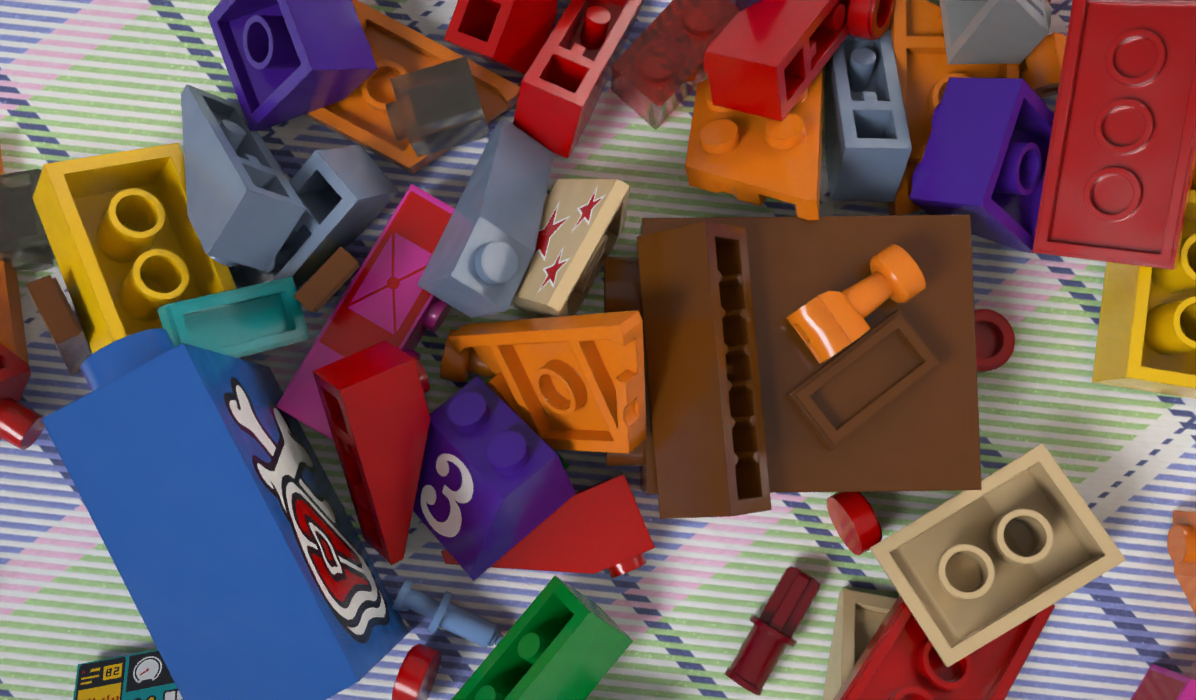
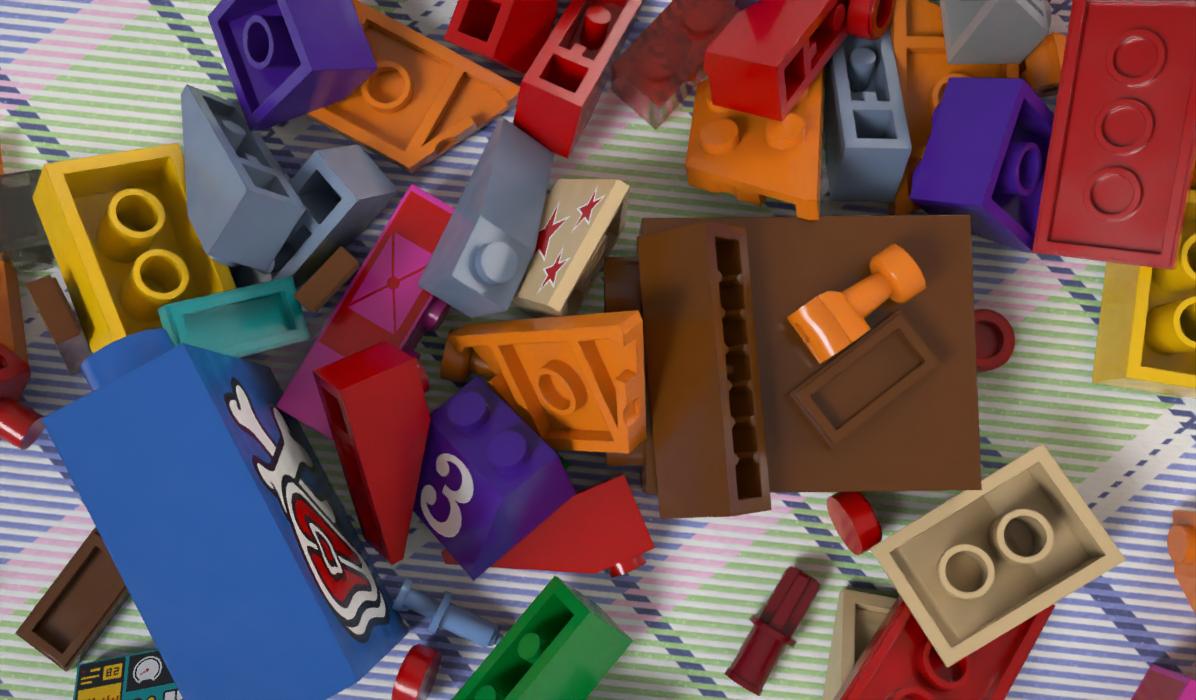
clear smoke brick [386,56,491,158] -> none
none -> reddish brown tile [15,527,130,672]

